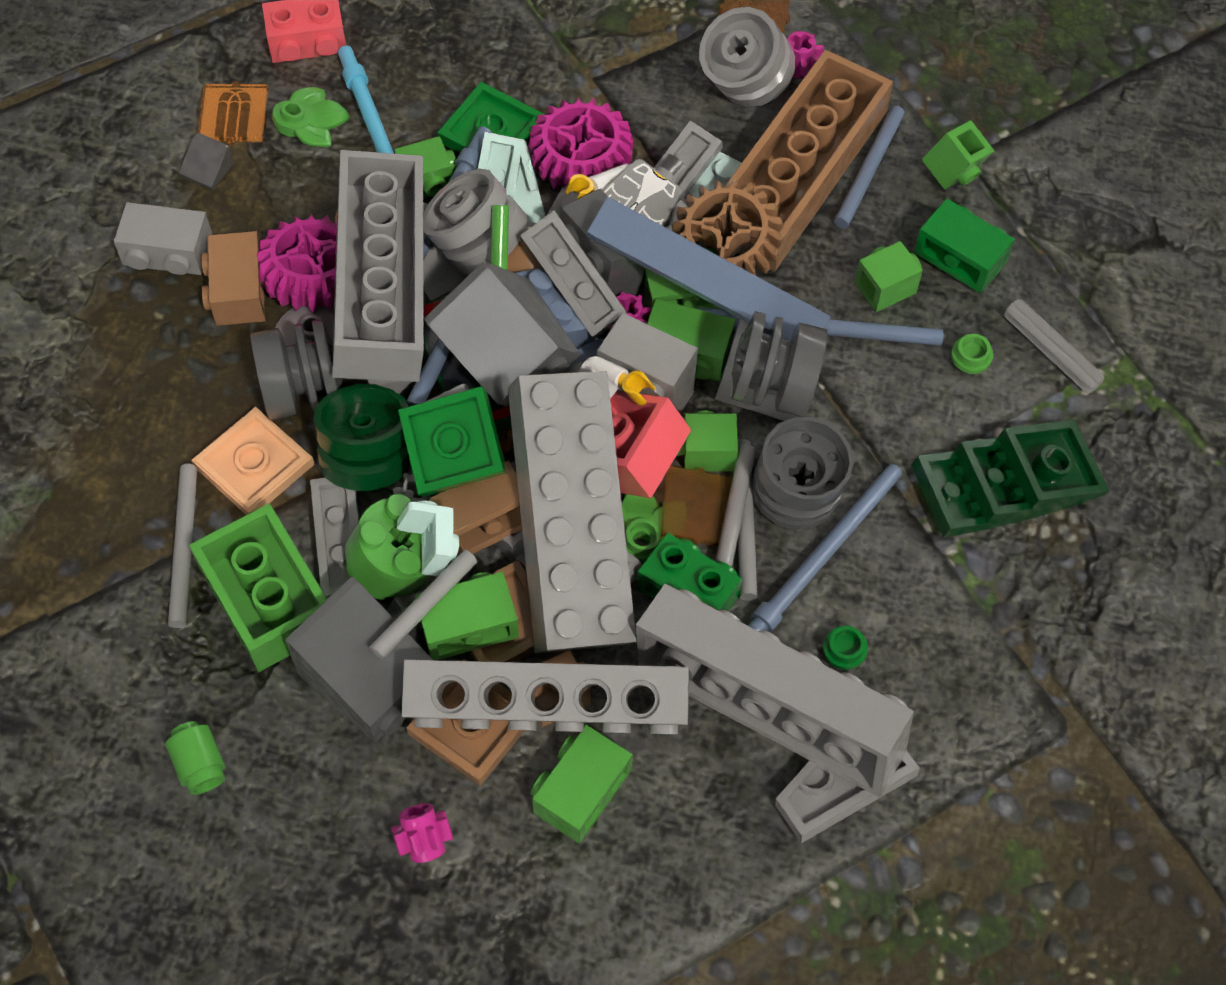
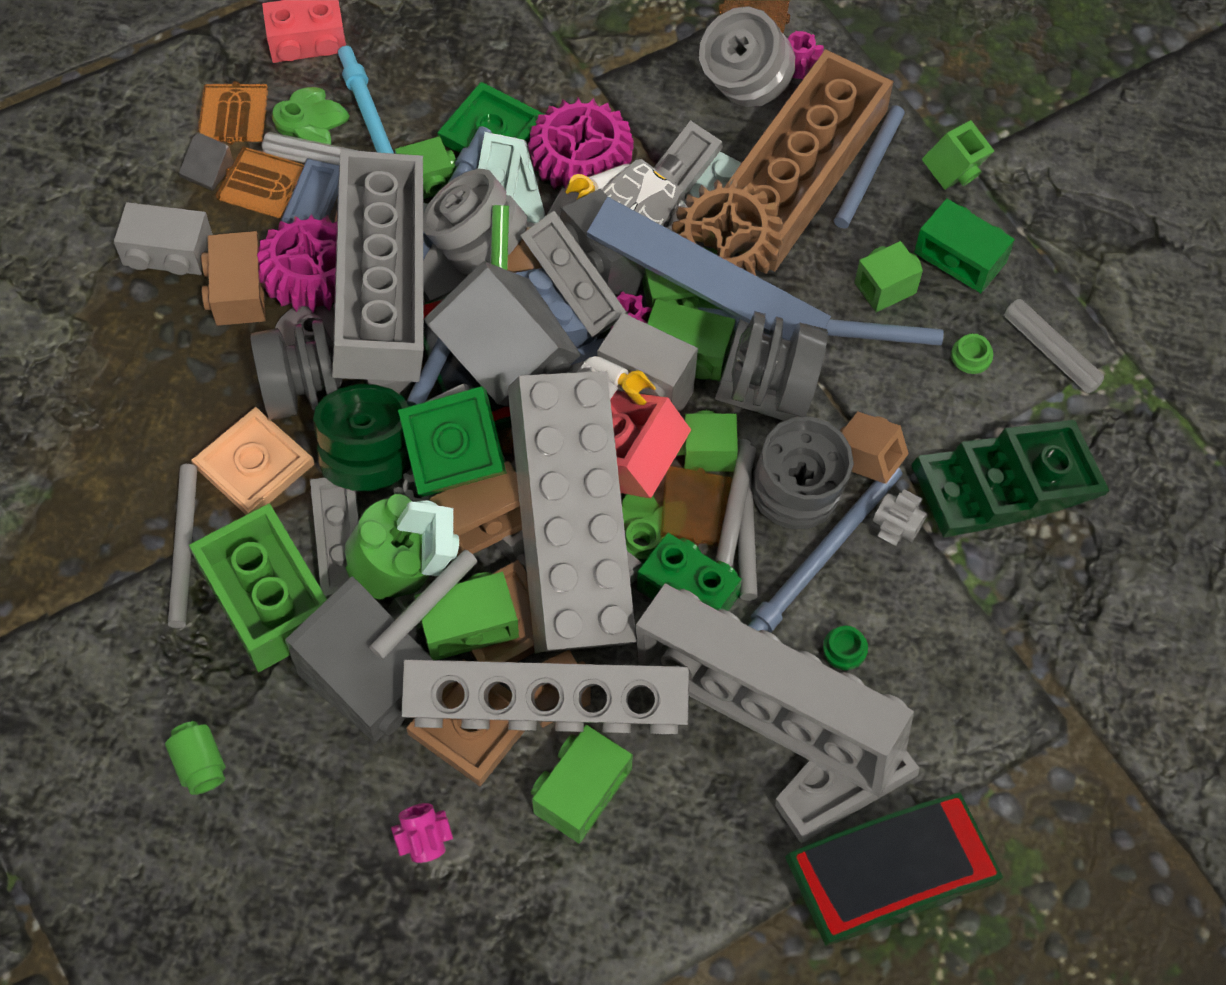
none -> clear orange piece [216,146,304,218]
none -> light grey axle [262,132,359,165]
none -> sand blue tile [282,159,339,224]
none -> slope [785,792,1003,946]
none -> medium nougat brick [840,411,909,484]
none -> light grey gear [873,489,927,546]

